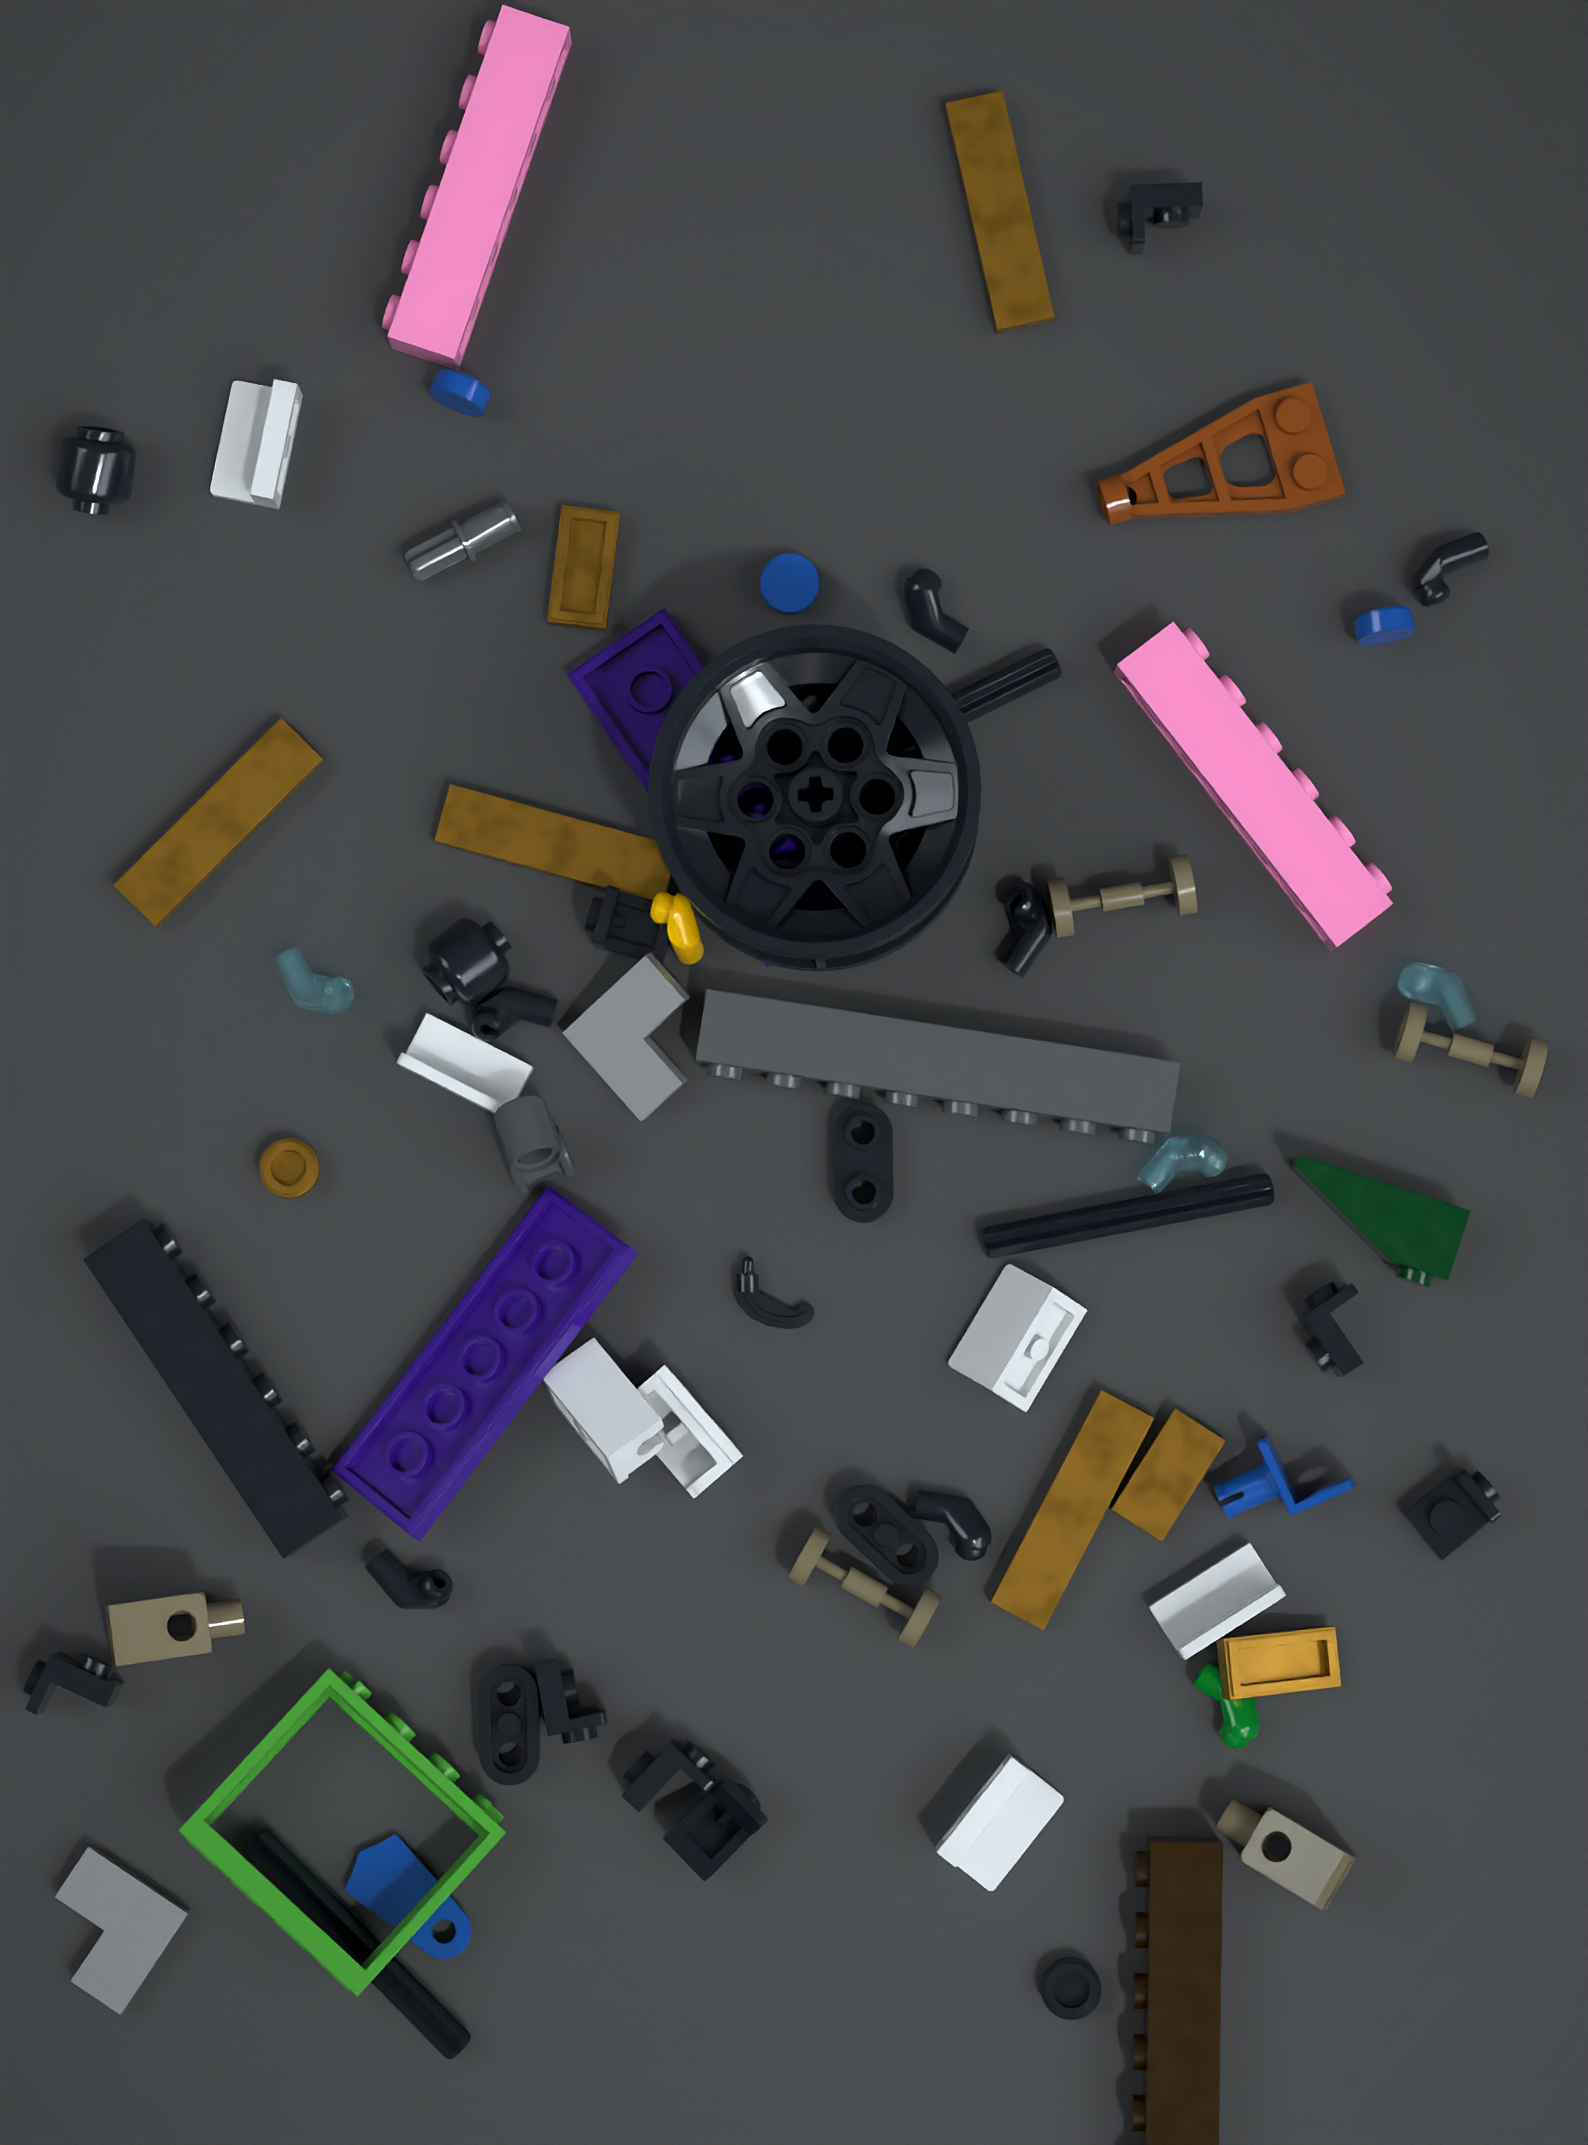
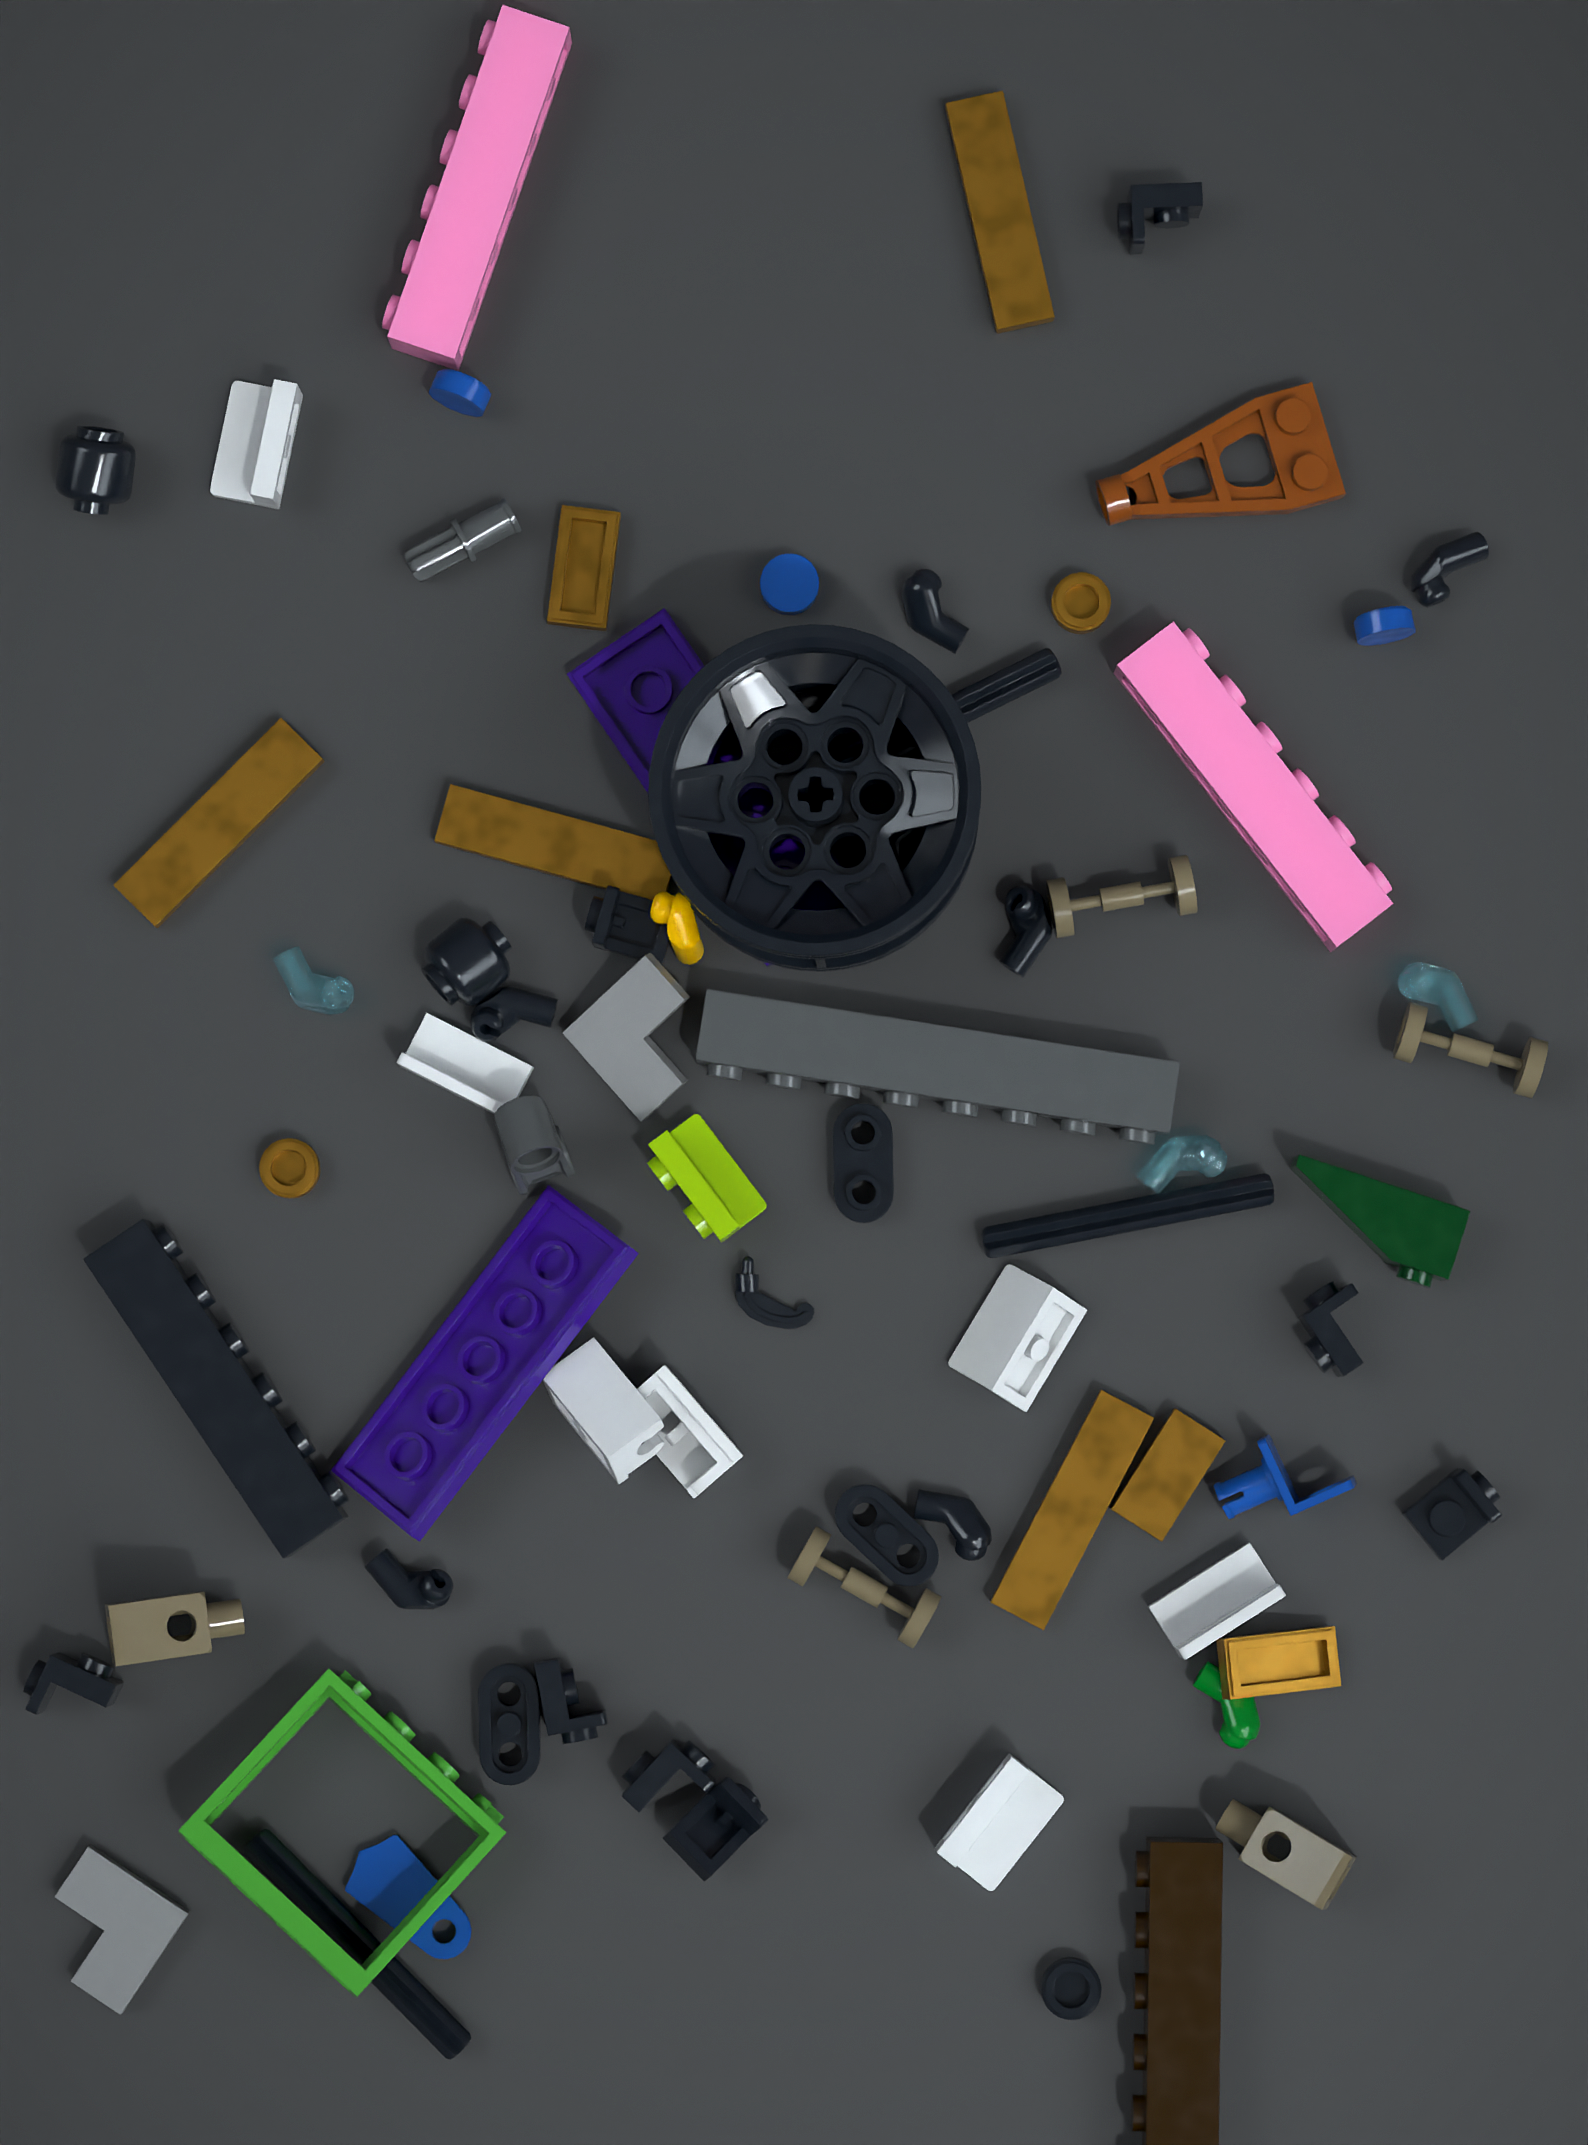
none -> lime bracket [647,1114,767,1243]
none -> pearl gold tile [1051,572,1111,634]

